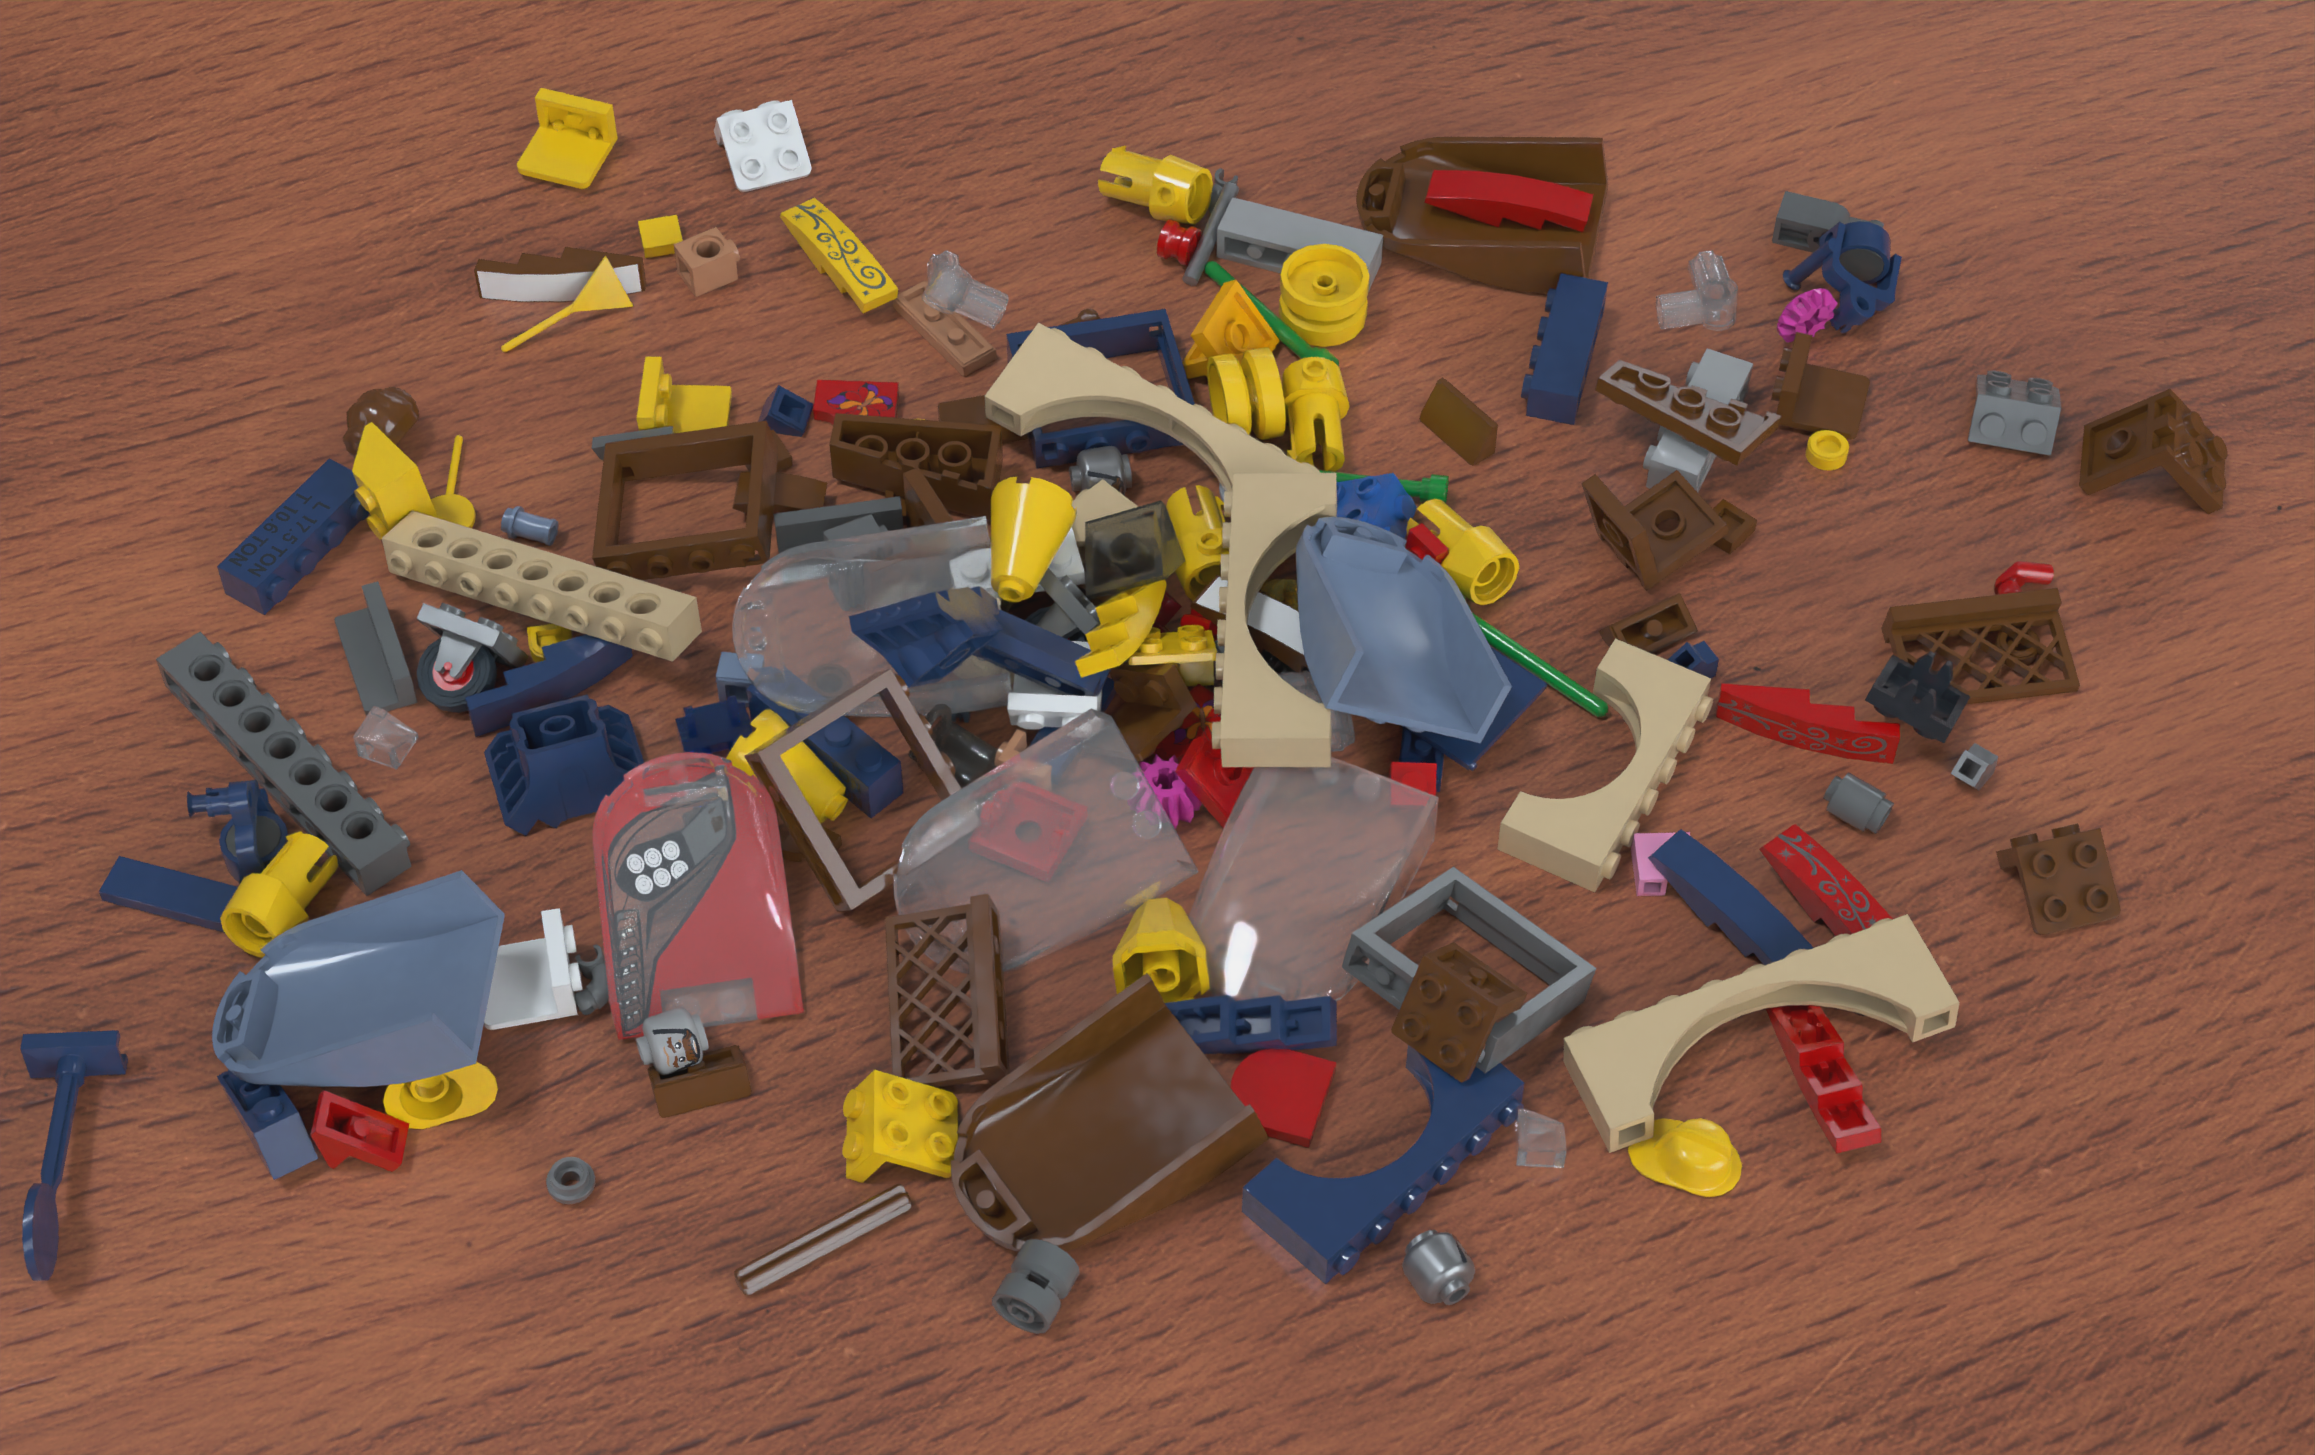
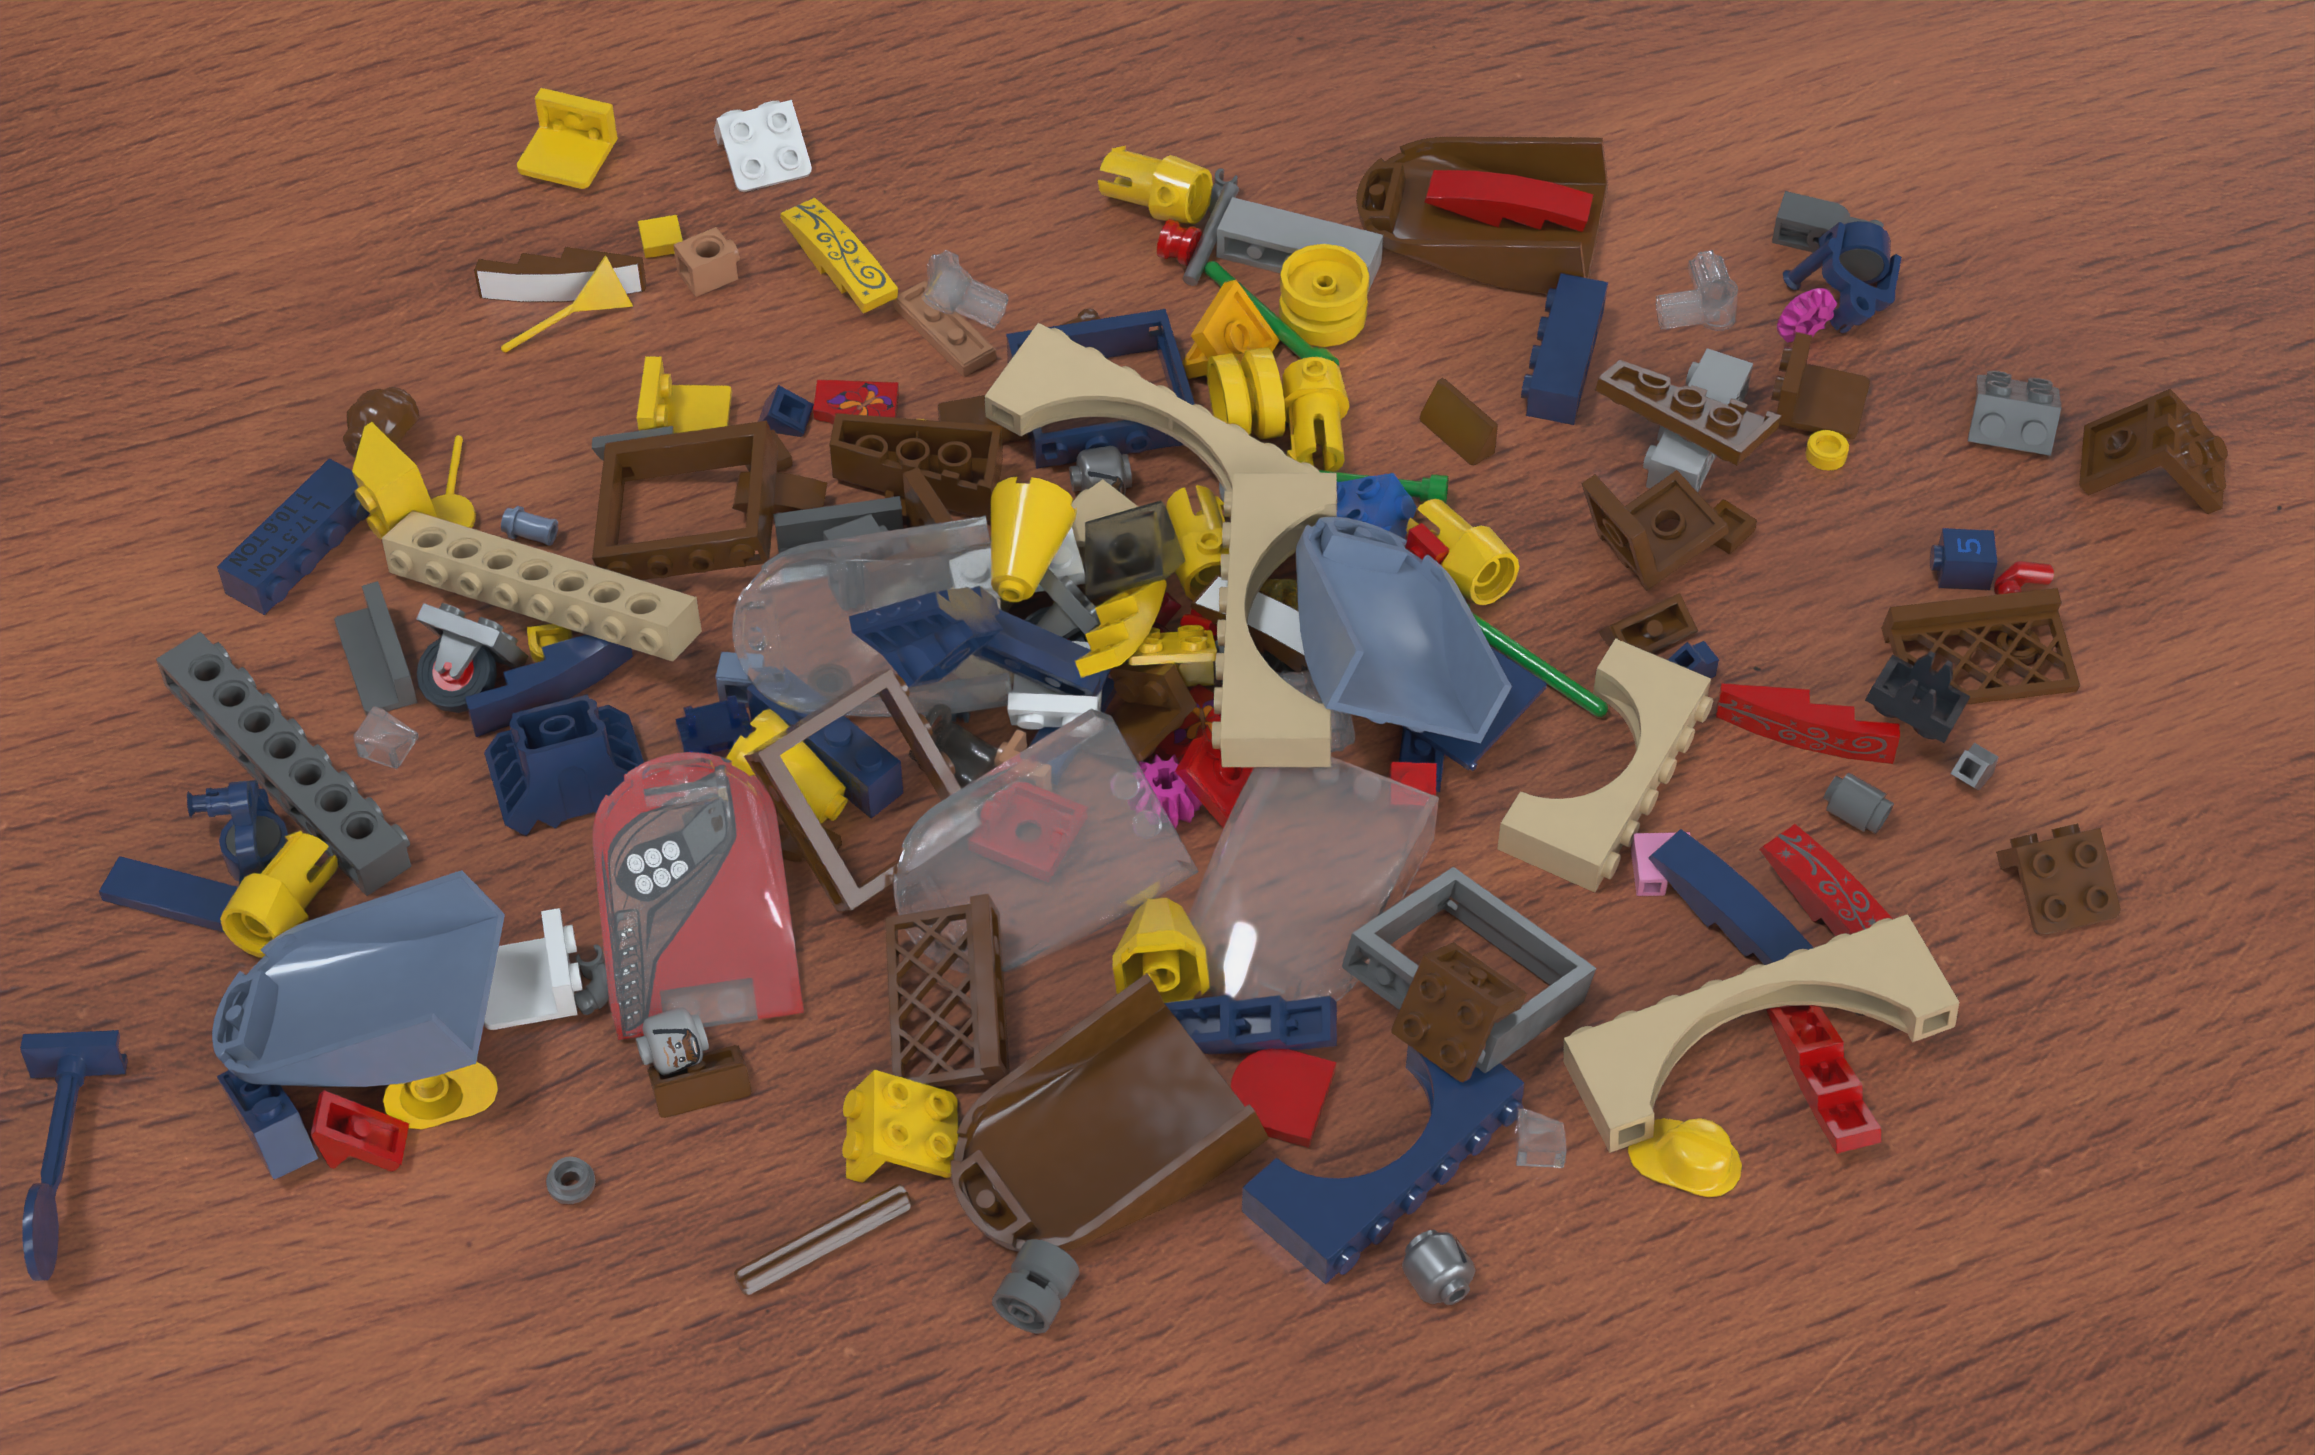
none -> dark blue brick [1930,528,1997,590]

